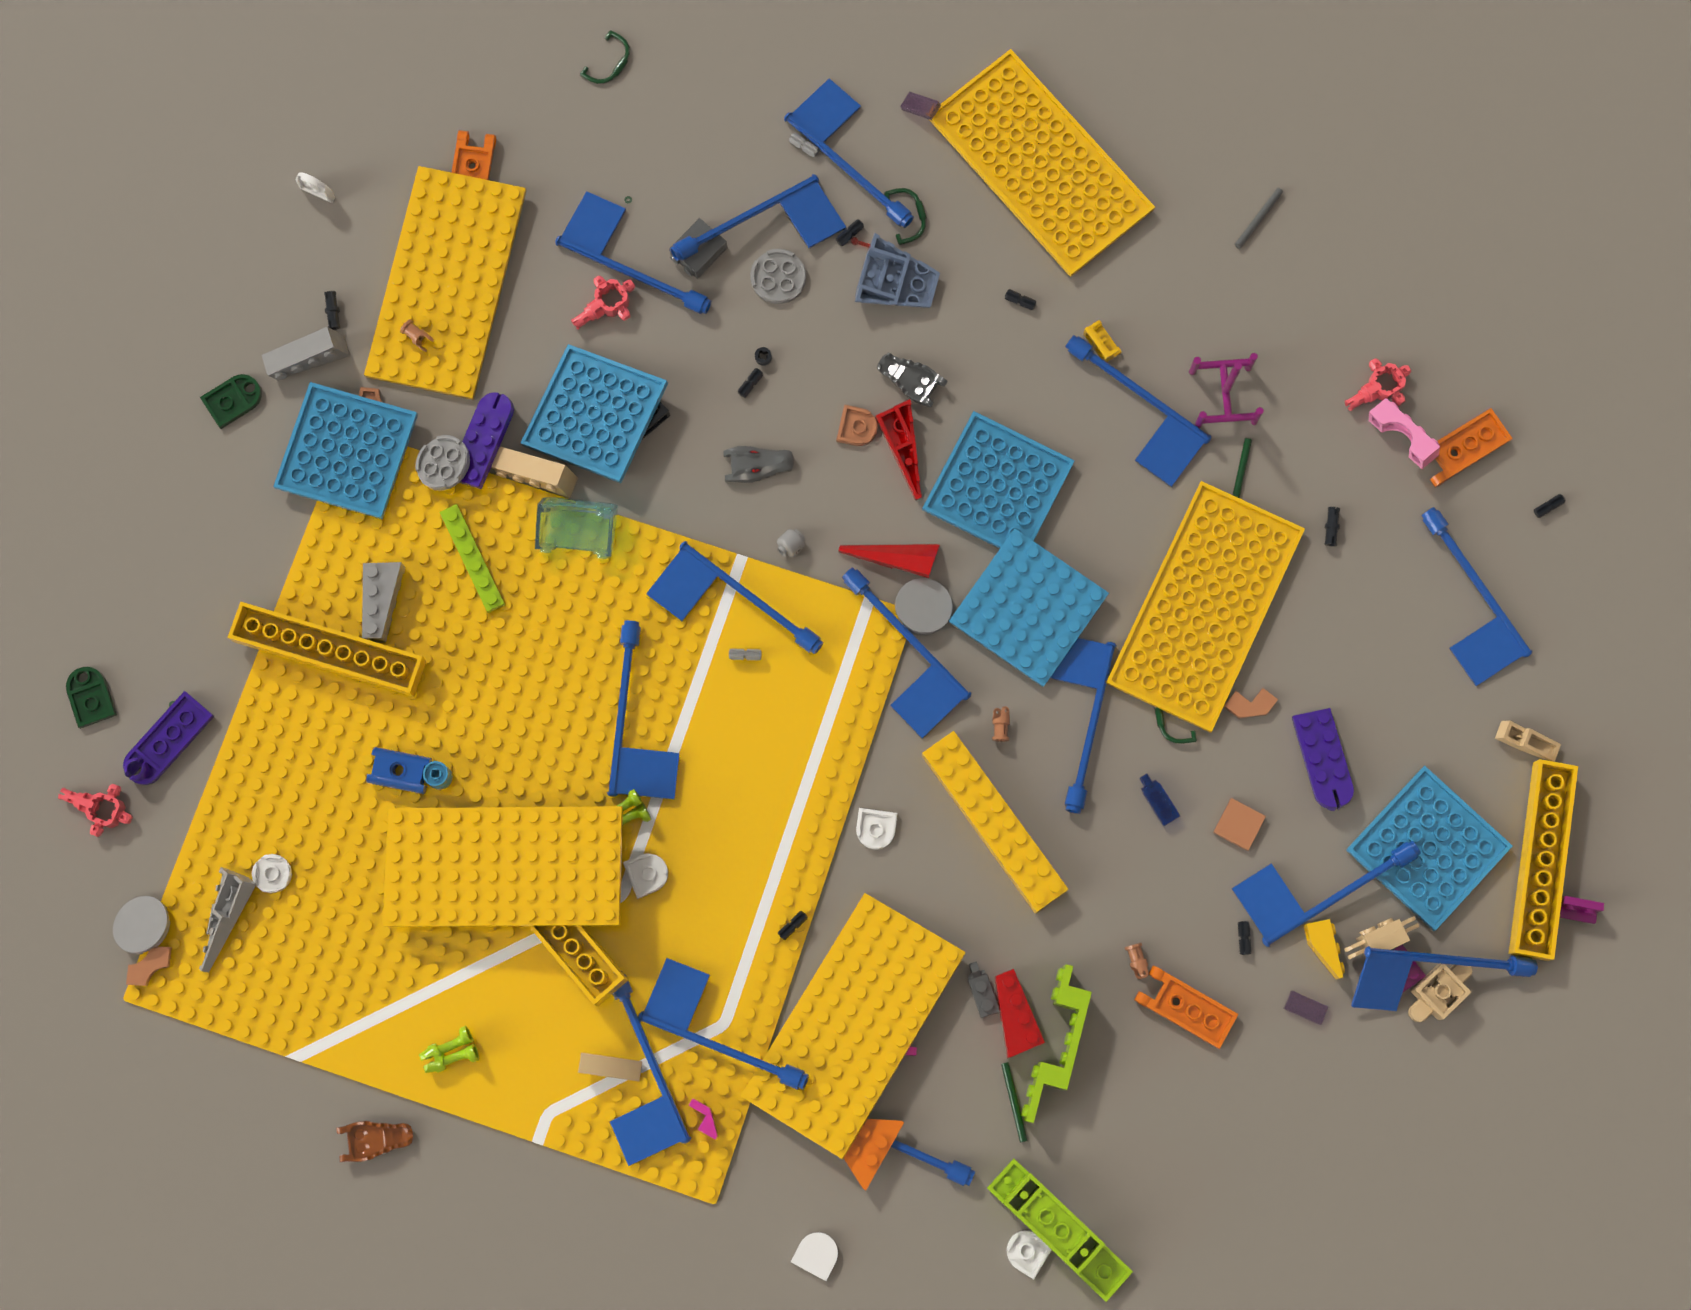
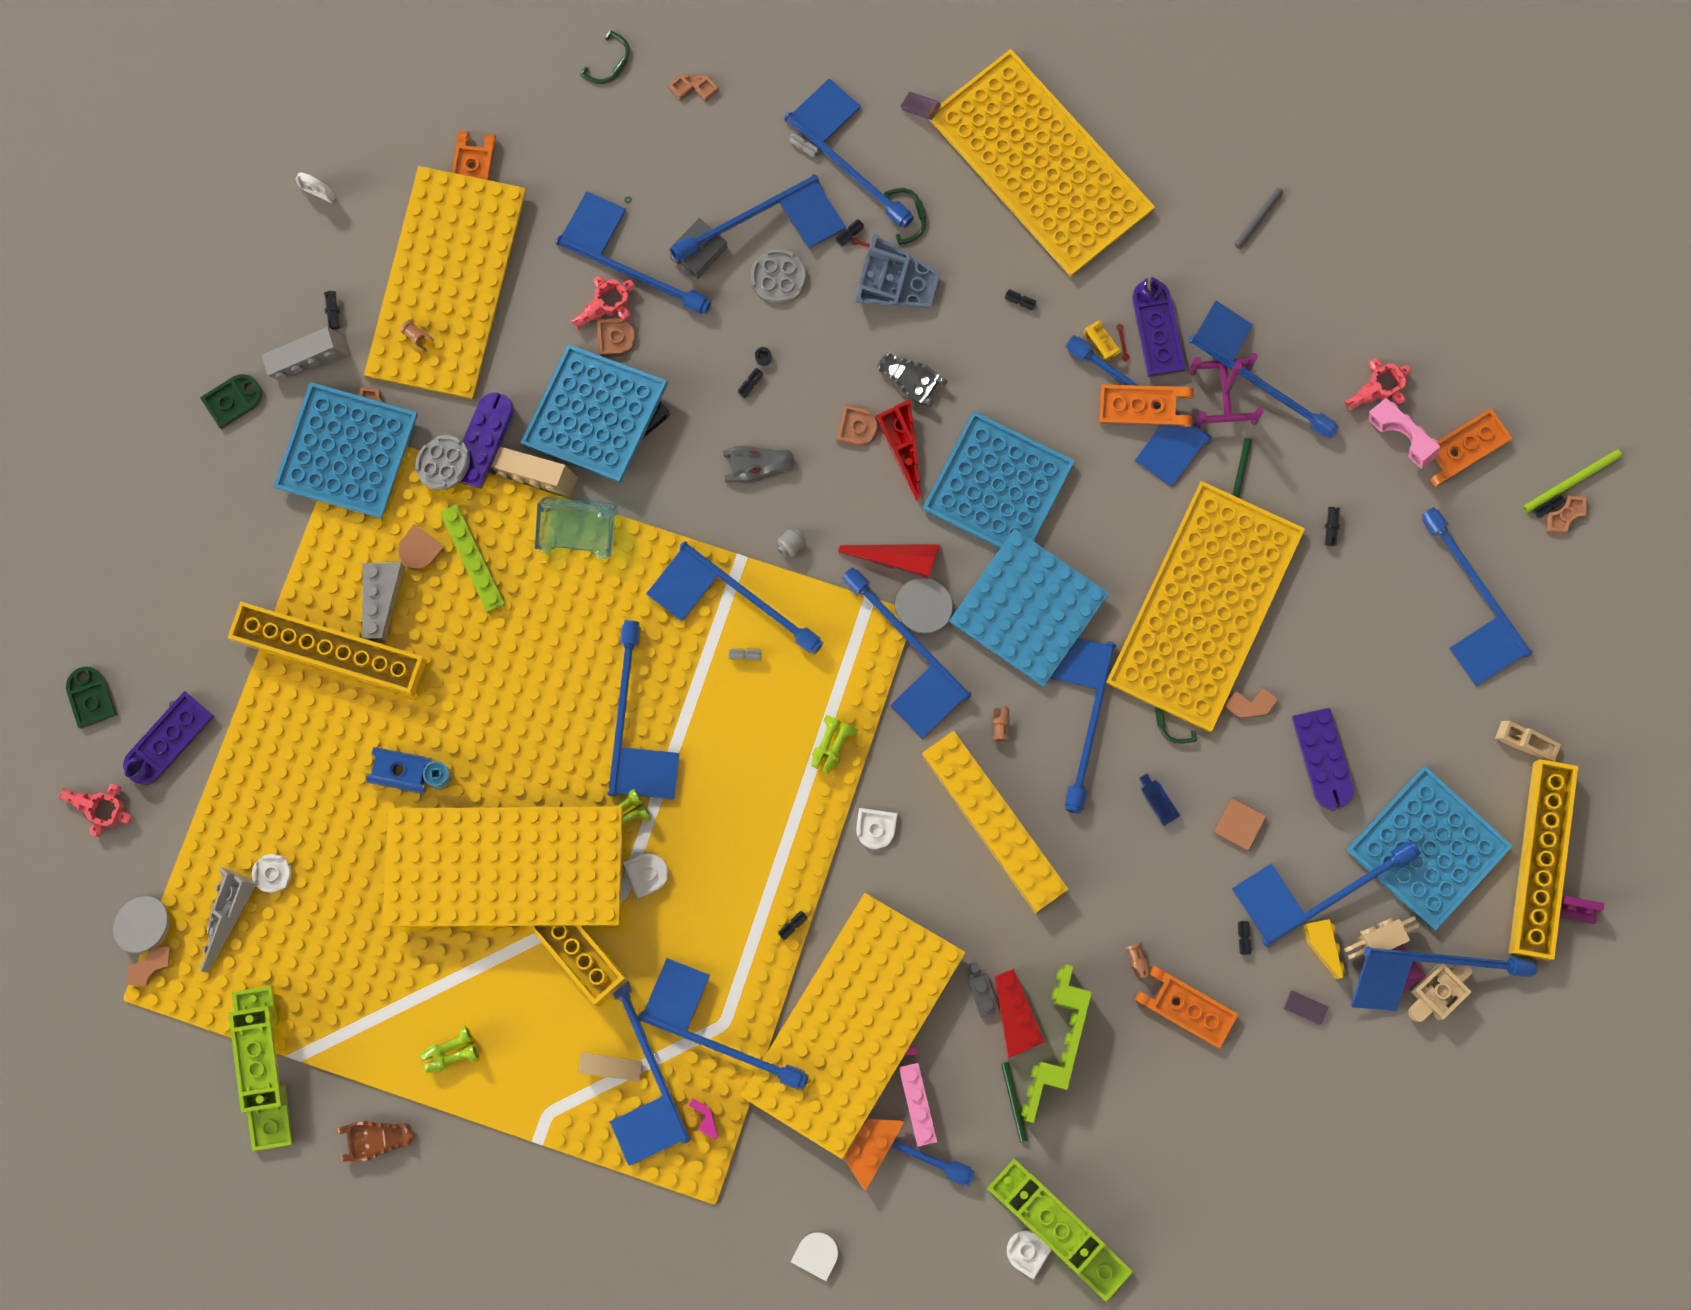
none -> lime bracket [228,986,293,1151]
none -> nougat tile [398,524,445,569]
none -> nougat tile [597,318,636,357]
none -> nougat tile [667,74,719,102]
none -> lime piece [811,715,858,774]
none -> bright pink arch [899,1063,937,1147]
none -> orange hinge [1099,384,1194,427]
none -> clear red hinge [1116,324,1130,362]
none -> dark purple plate [1132,277,1186,377]
none -> blue flag [1189,300,1339,439]
none -> lime piece [1523,449,1623,514]
none -> nougat tile [1546,496,1587,534]

